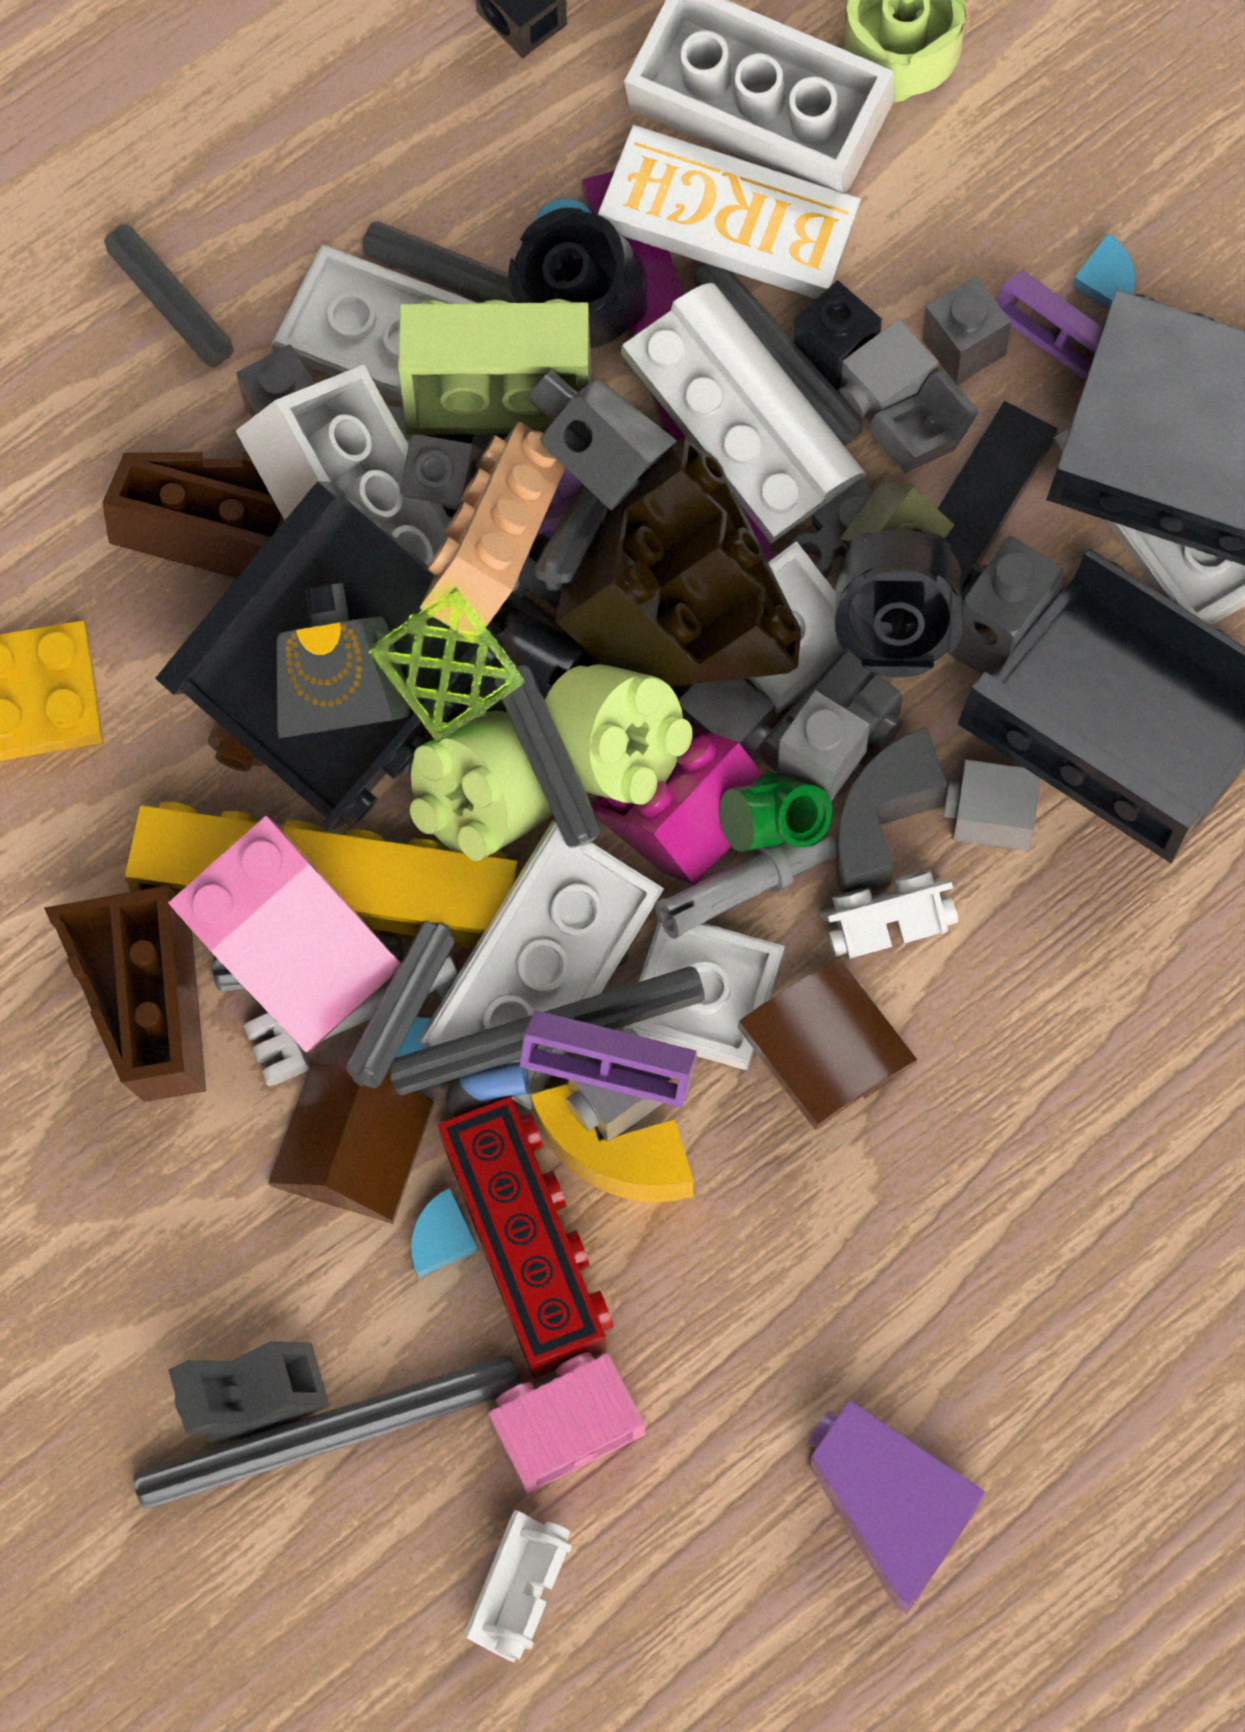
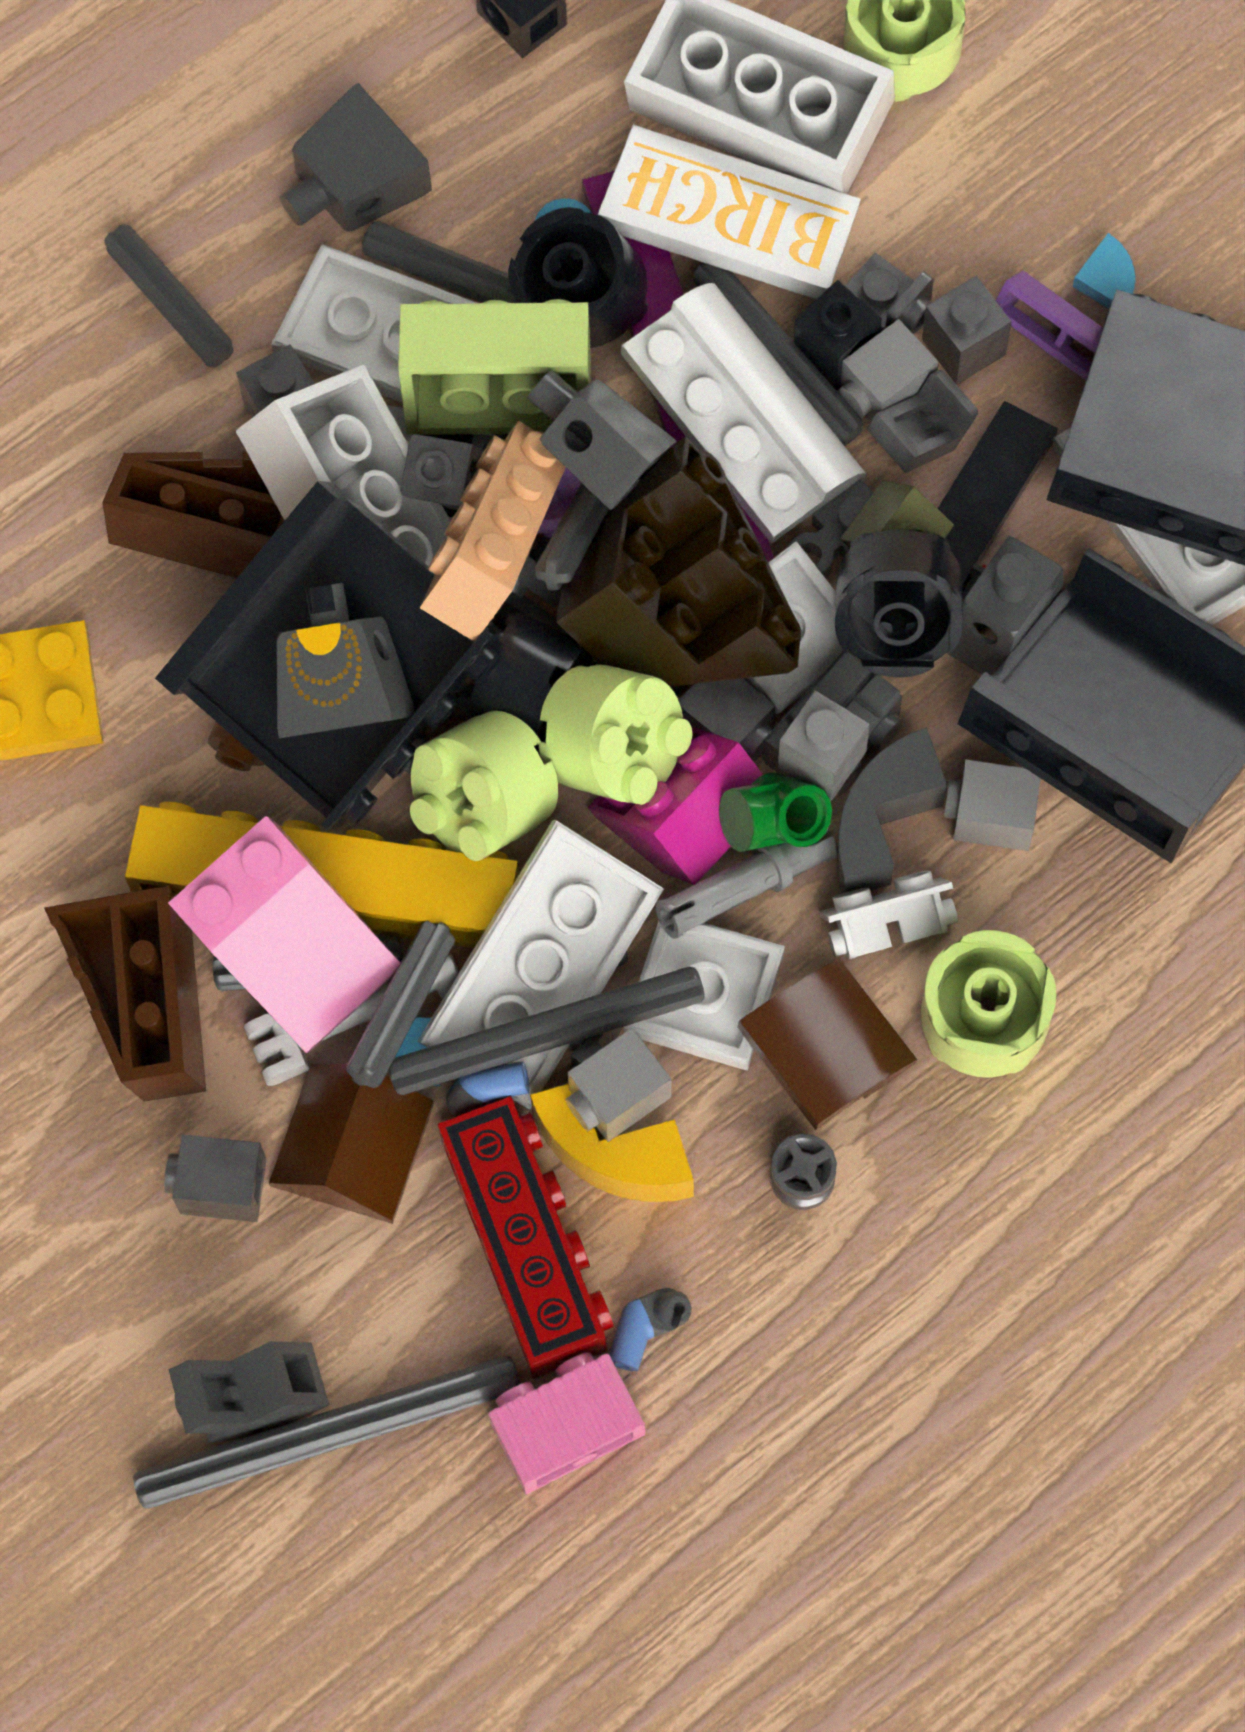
clear neon green window [368,587,525,743] -> none
medium azure tile [411,1188,478,1279] -> none
white hinge [463,1510,572,1662] -> none
dark grey axle [495,665,601,848] -> none
medium lavender piece [519,1010,697,1108] -> none
medium lavender slope [807,1400,985,1614] -> none
none -> flat silver brick [164,1135,267,1222]
none -> dark grey torso [280,83,432,231]
none -> arm [609,1288,692,1372]
none -> flat silver wheel [770,1134,837,1210]
none -> flat silver bracket [845,253,934,334]
none -> yellowish green brick [921,930,1056,1077]

